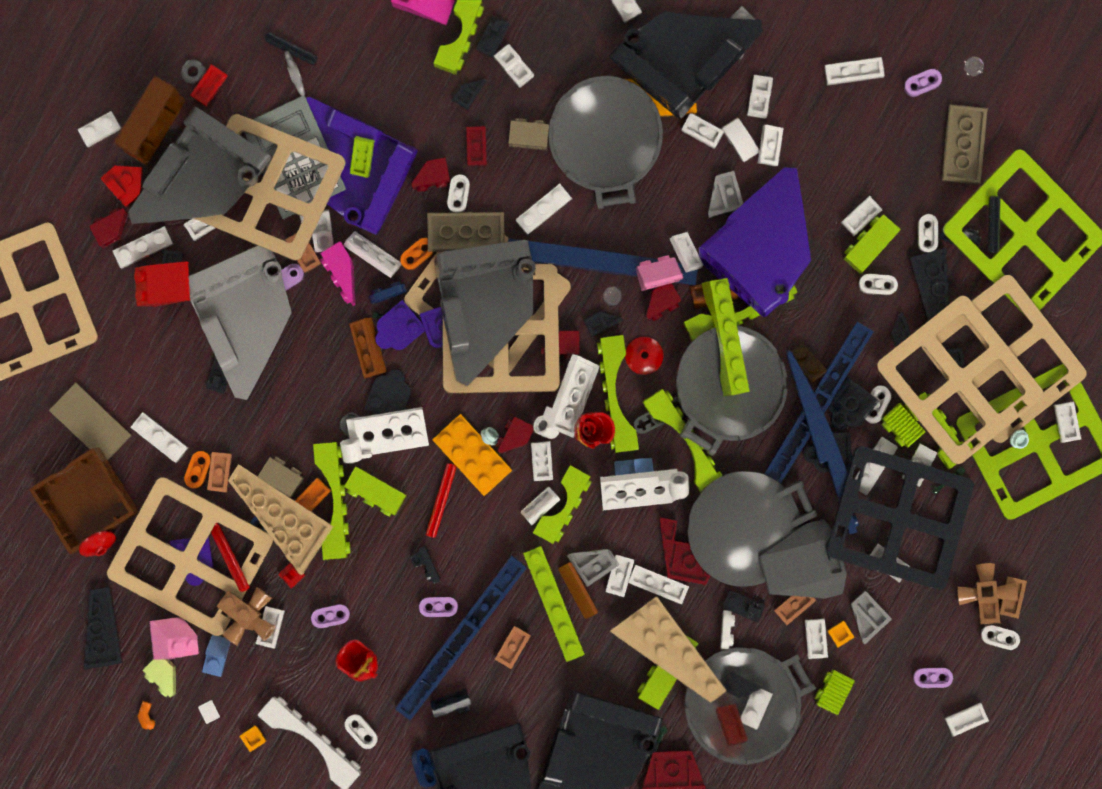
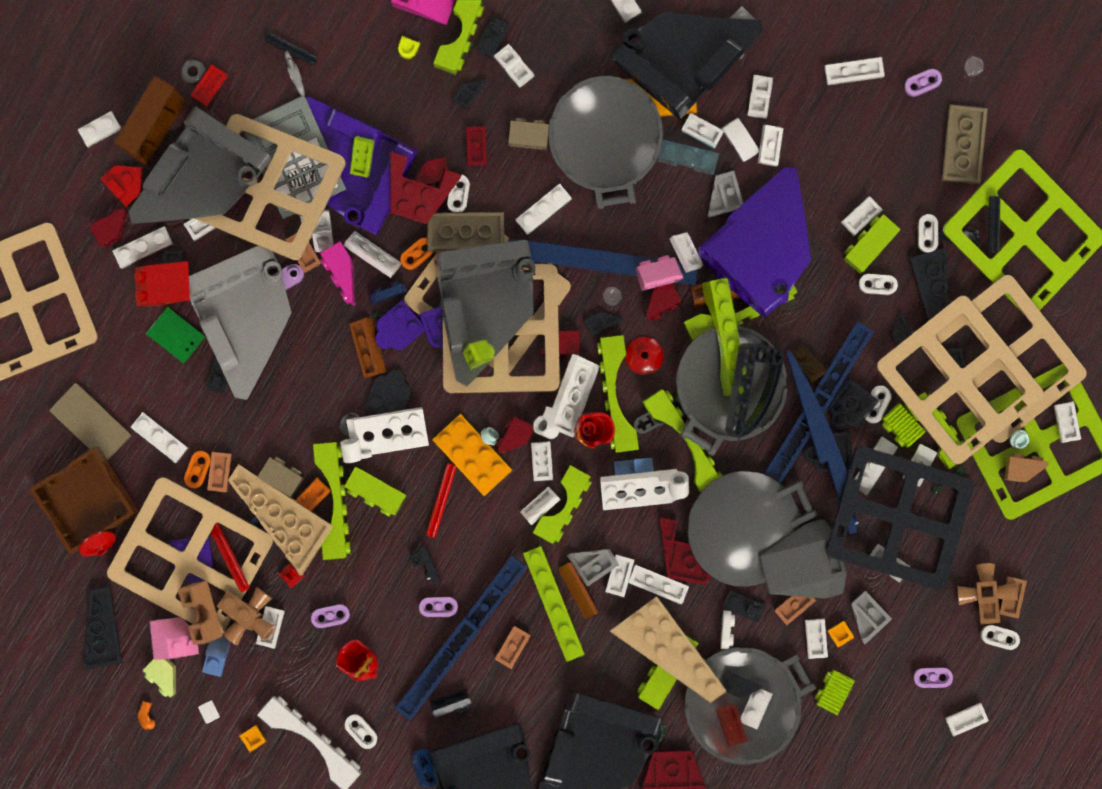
none -> green container [146,306,205,364]
none -> medium nougat arch [178,581,222,645]
none -> dark red wing [389,151,462,224]
none -> neon yellow tile [398,36,420,59]
none -> lime slope [462,340,495,370]
none -> clear light blue arch [658,140,719,175]
none -> black beam [725,342,784,438]
none -> medium nougat slope [1004,453,1049,482]

